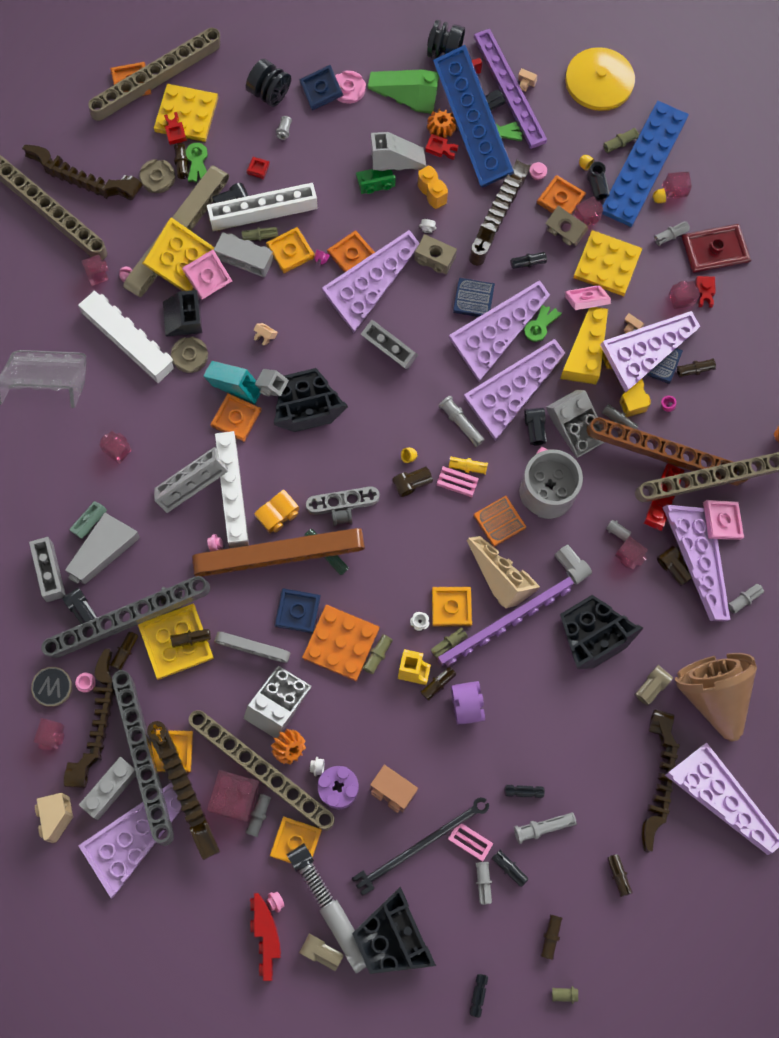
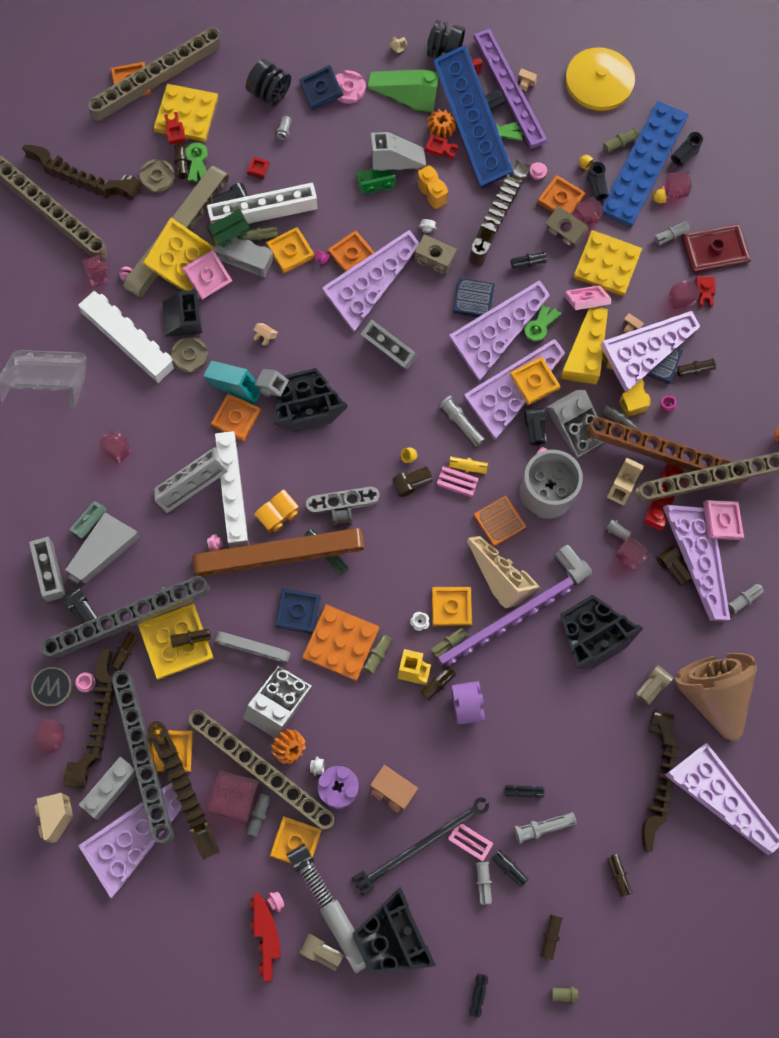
none -> dark green brick [206,209,250,248]
none -> tan piece [389,37,407,53]
none -> light orange tile [509,357,561,405]
none -> tan brick [607,458,644,506]
none -> black piece [671,132,703,167]

